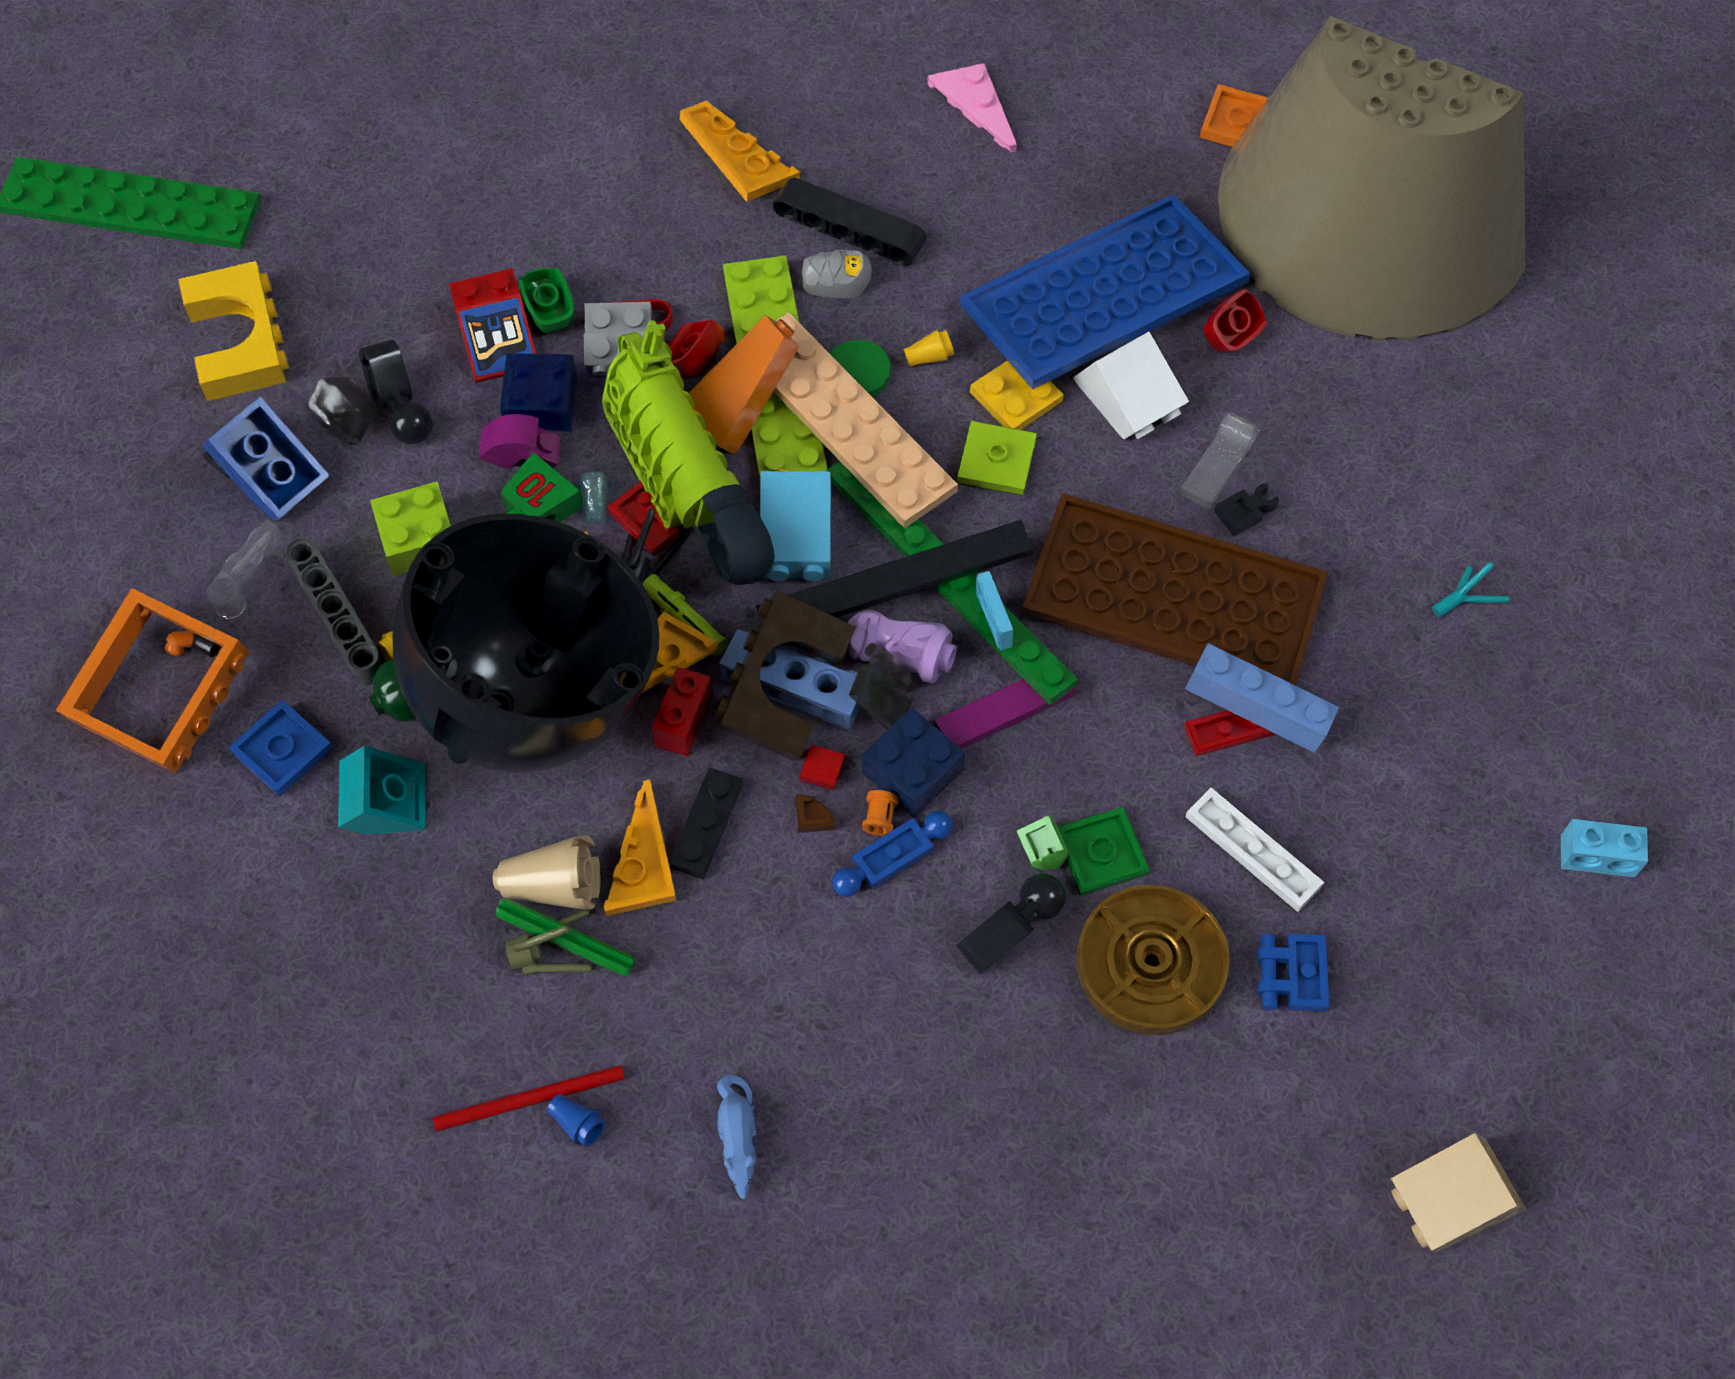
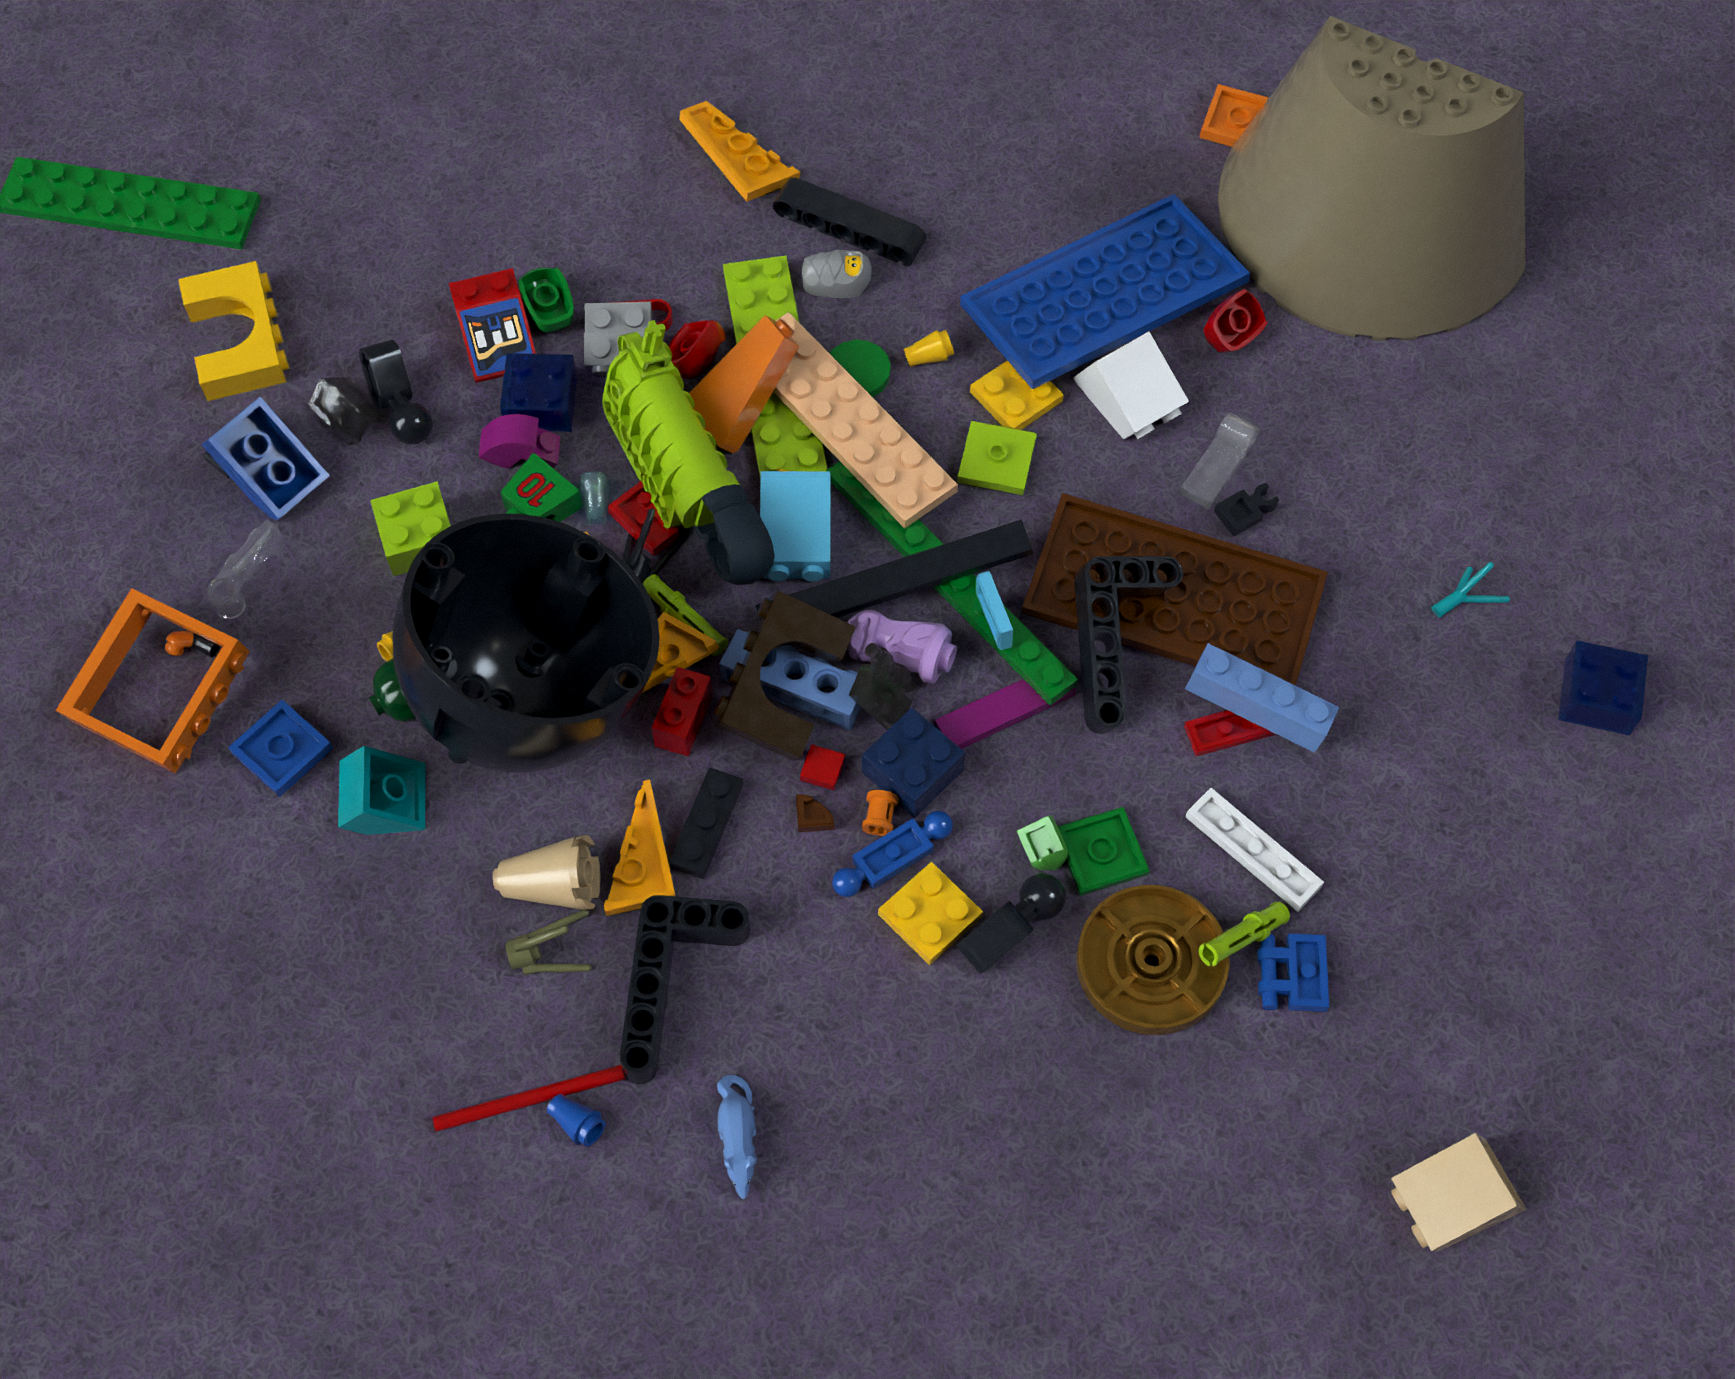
dark grey beam [285,537,383,685] -> none
green axle [495,897,635,976] -> none
bright pink wing [927,63,1017,153] -> none
medium azure brick [1561,819,1648,877] -> none
none -> black beam [620,895,751,1084]
none -> yellow plate [878,862,983,965]
none -> black beam [1075,556,1183,734]
none -> lime pin [1199,901,1290,966]
none -> clear blue brick [1558,640,1648,735]

